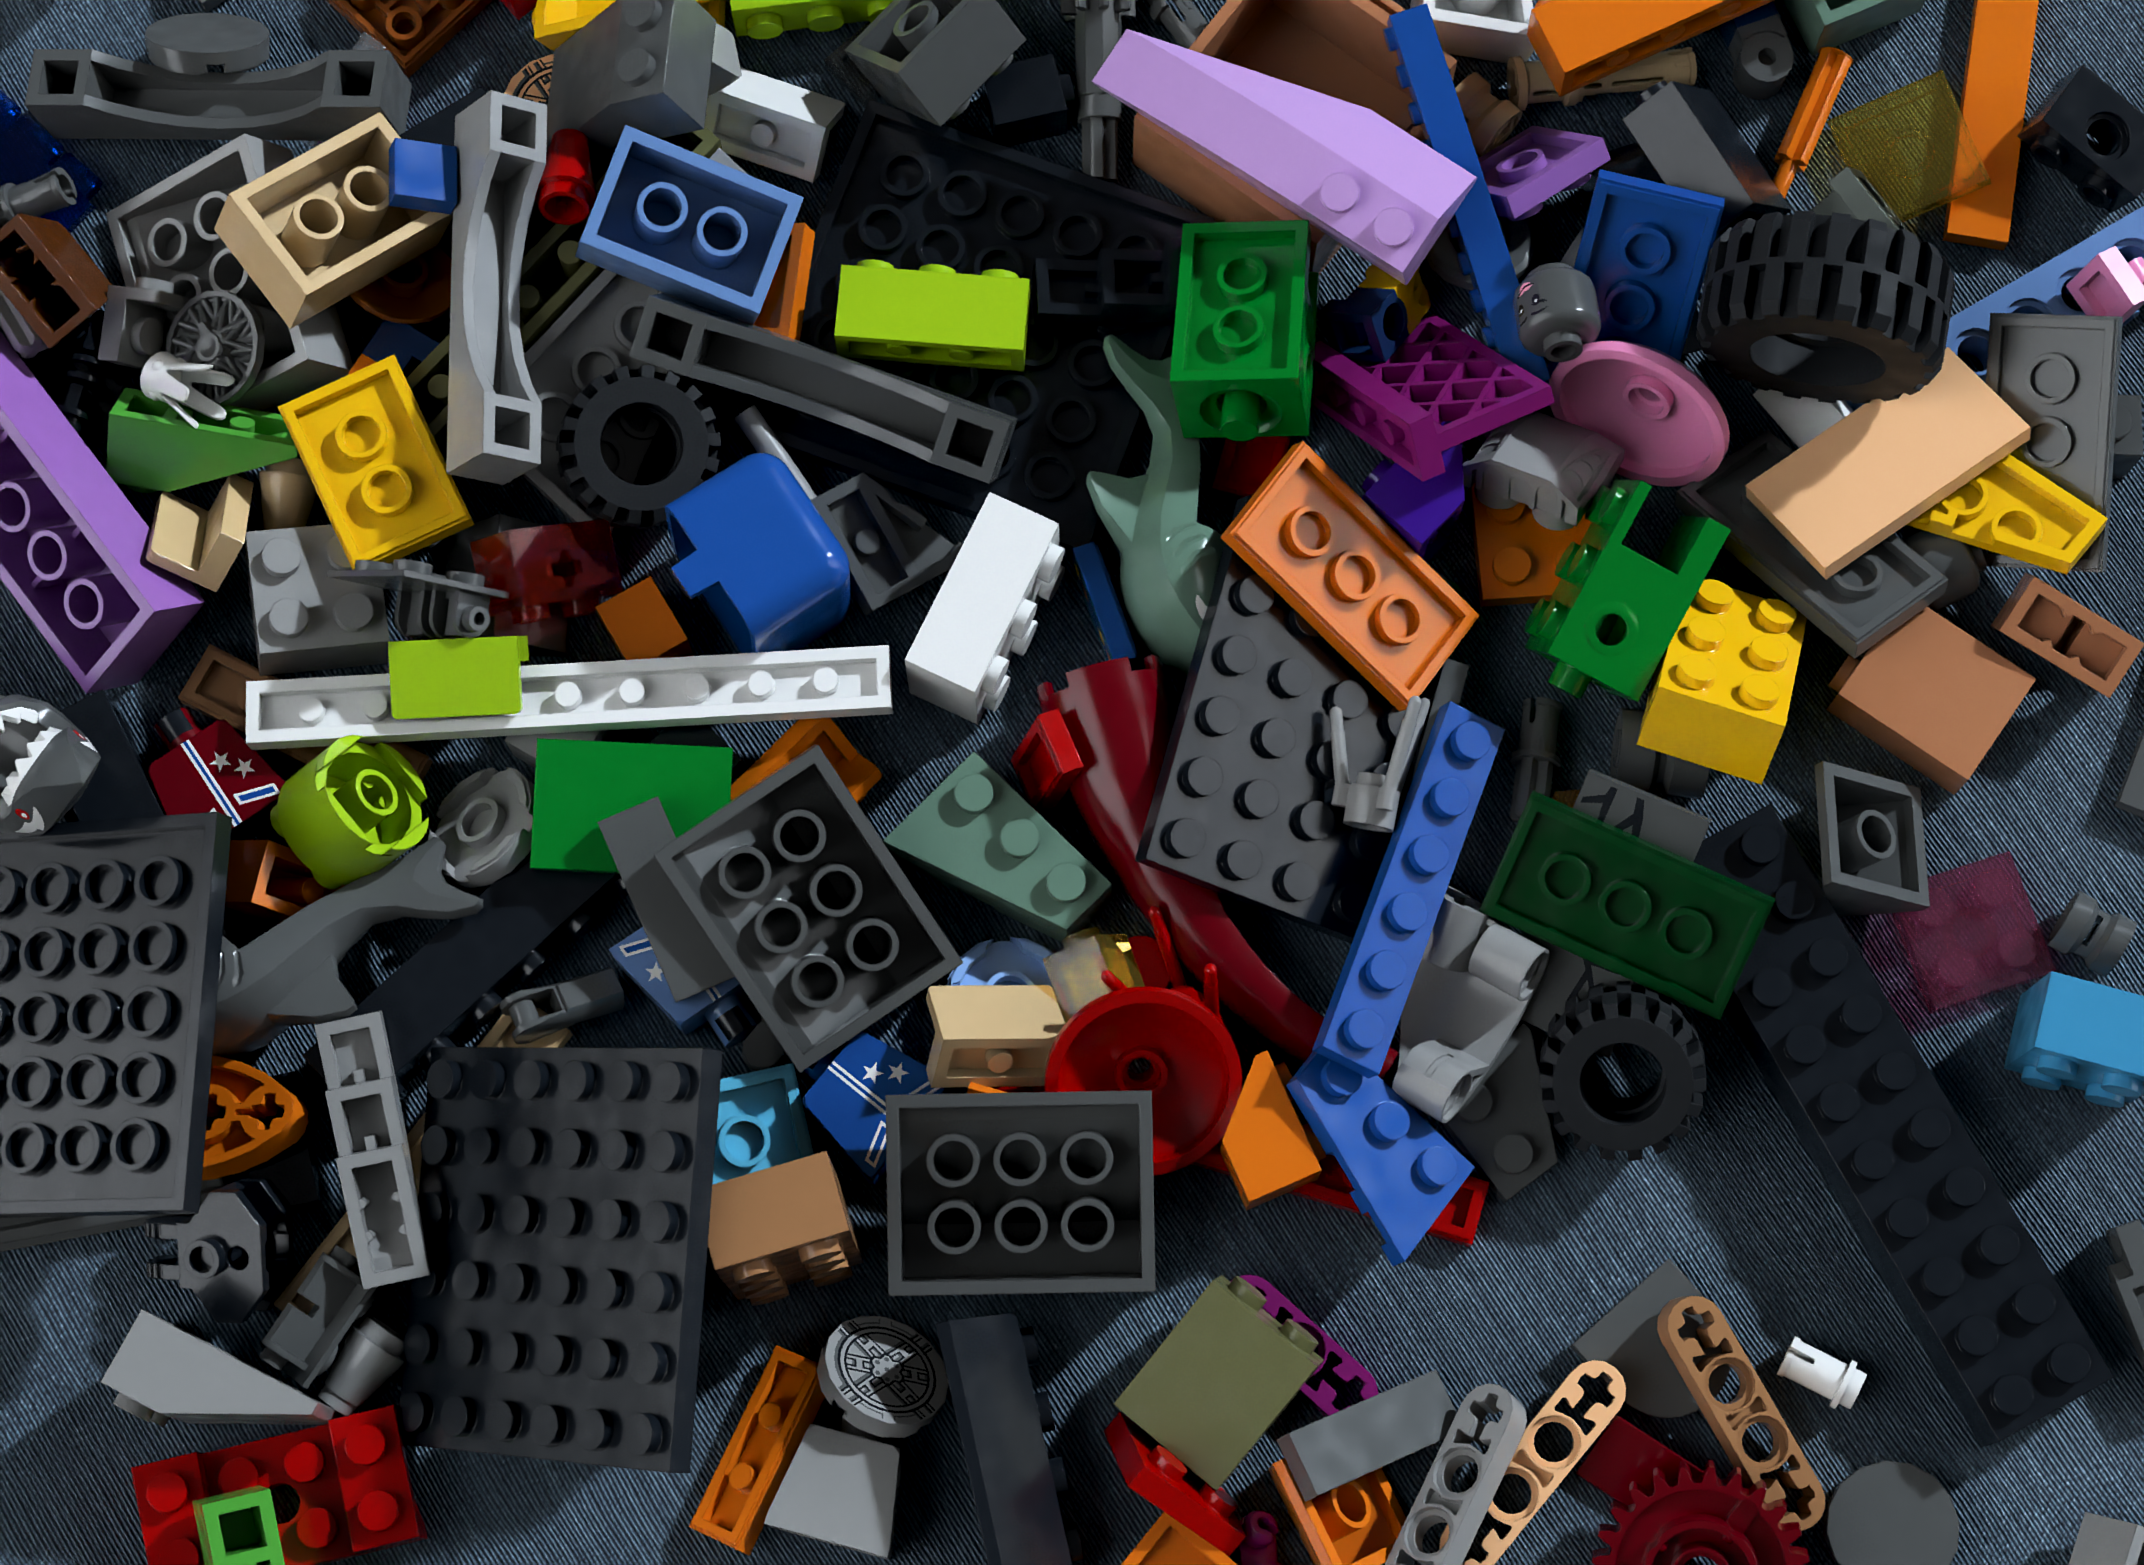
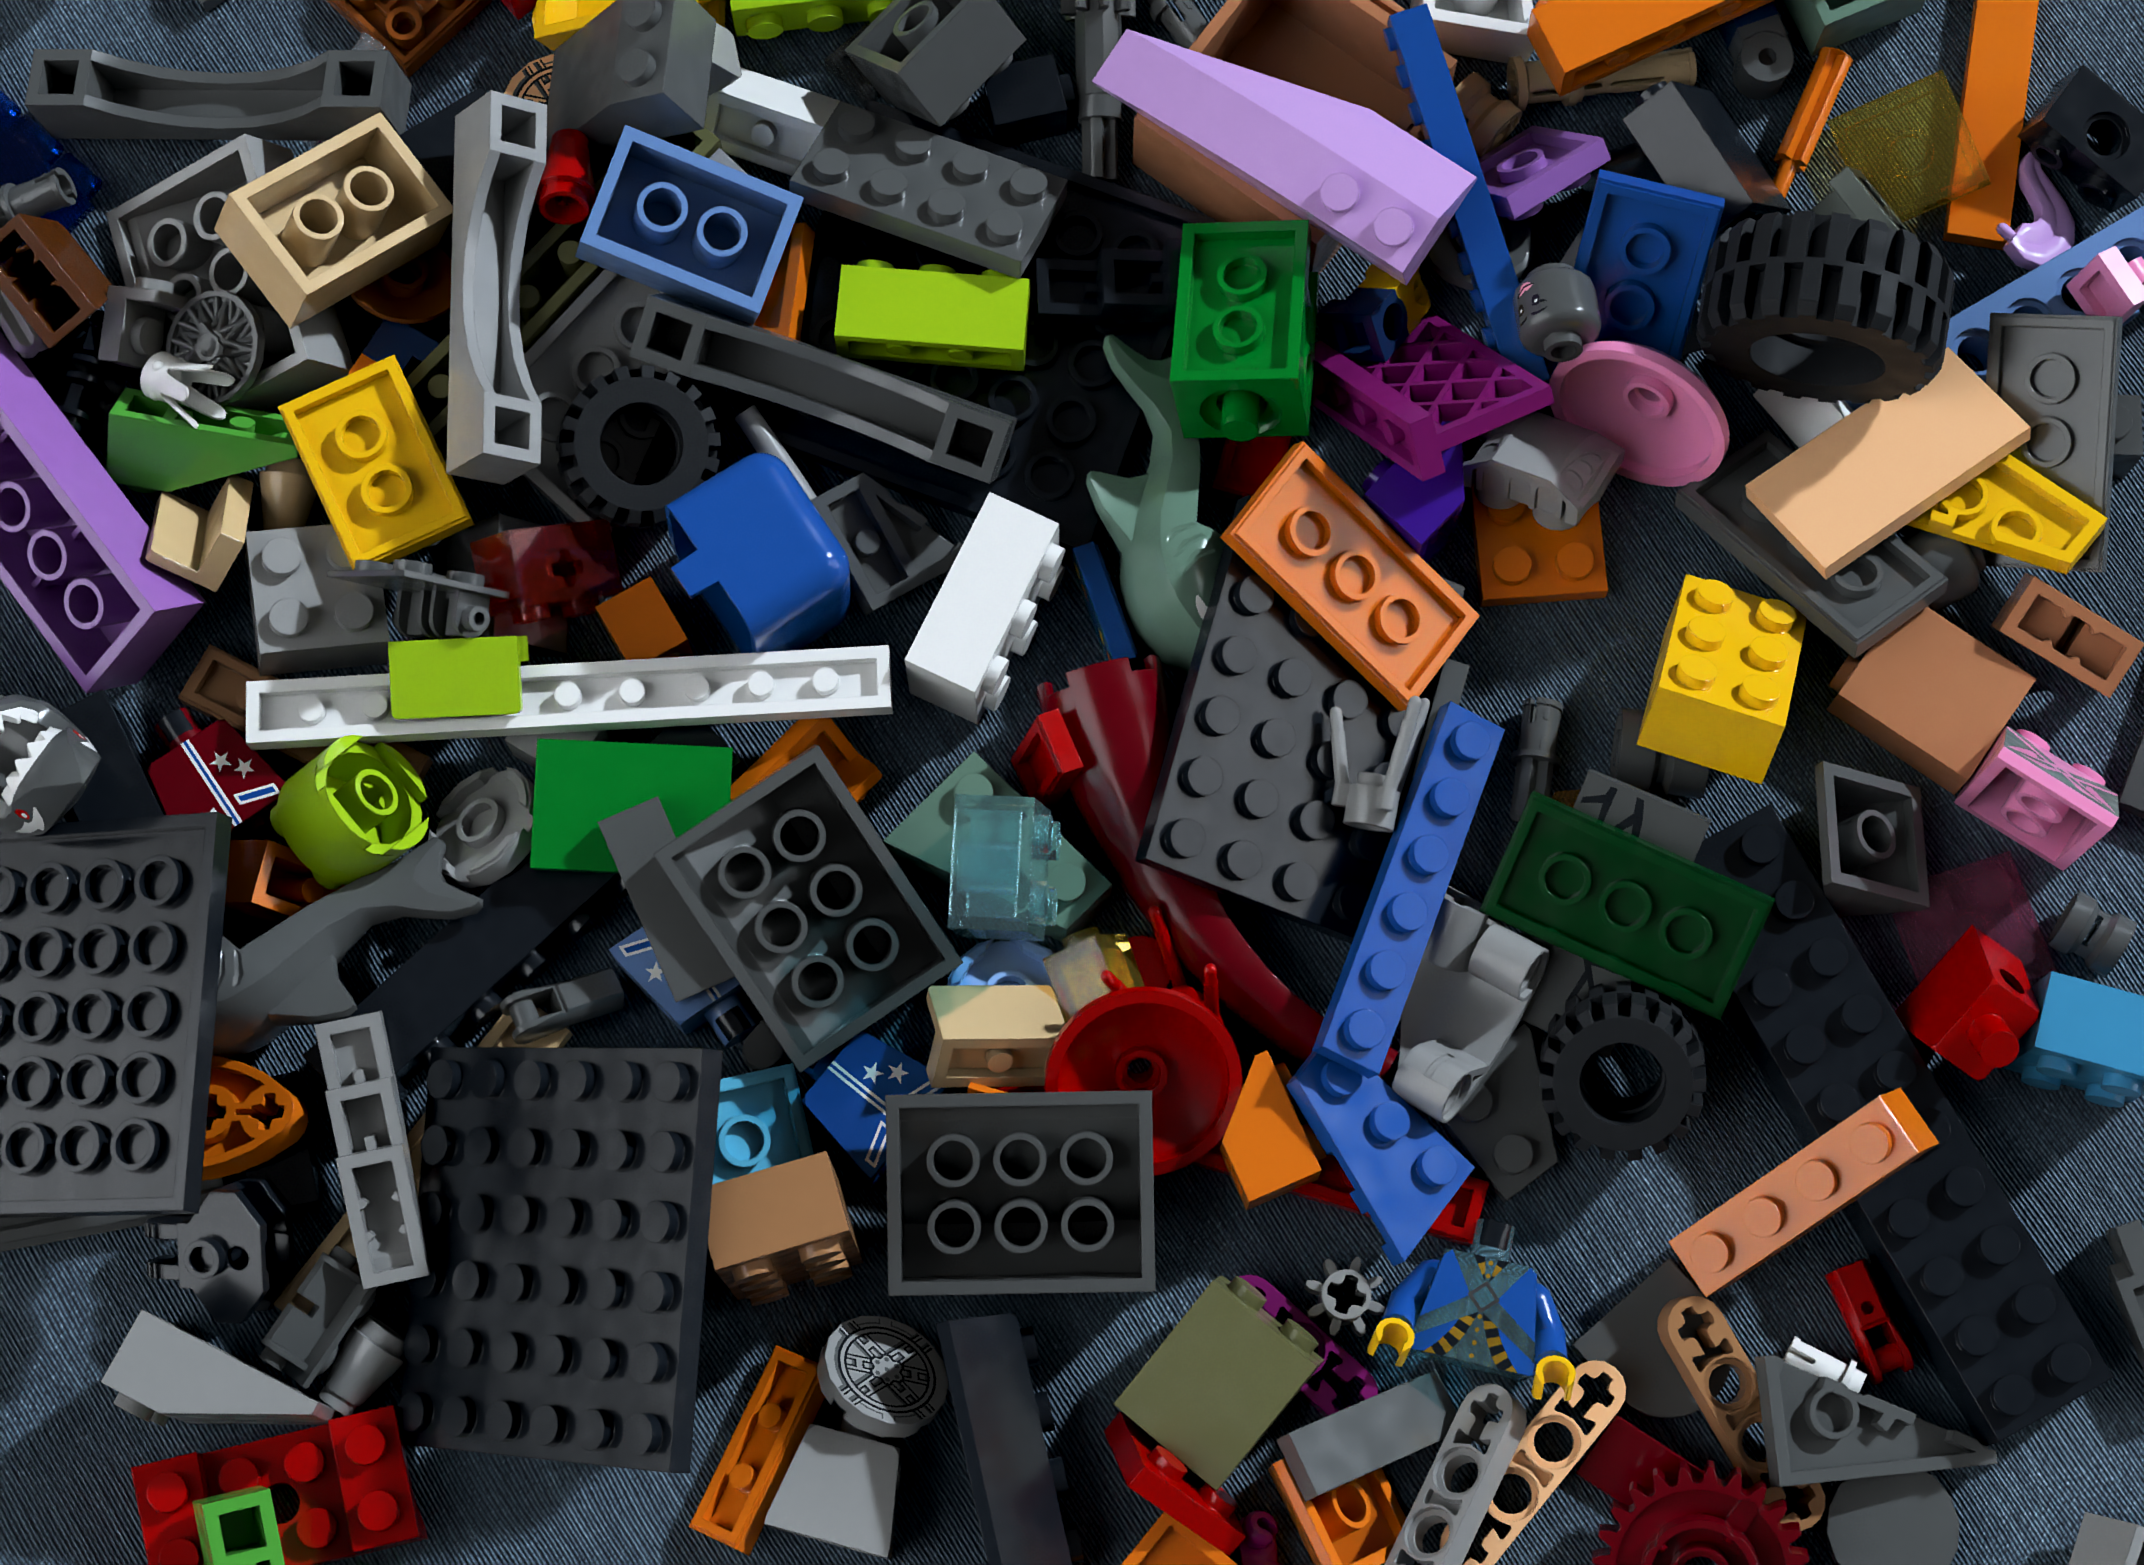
dark grey tile [145,13,270,75] -> none
blue tile [389,138,457,214] -> none
green torso [1524,480,1731,702] -> none
none -> dark grey plate [789,101,1068,279]
none -> clear light blue brick [947,794,1061,941]
none -> light grey gear [1304,1257,1385,1339]
none -> torso [1367,1219,1576,1401]
none -> orange brick [1668,1087,1939,1297]
none -> dark grey wing [1755,1355,1998,1487]
none -> red bar [1824,1258,1914,1385]
none -> red torso [1895,924,2040,1081]
none -> bright pink slope [1954,726,2119,871]
none -> lavender piece [1996,152,2075,271]

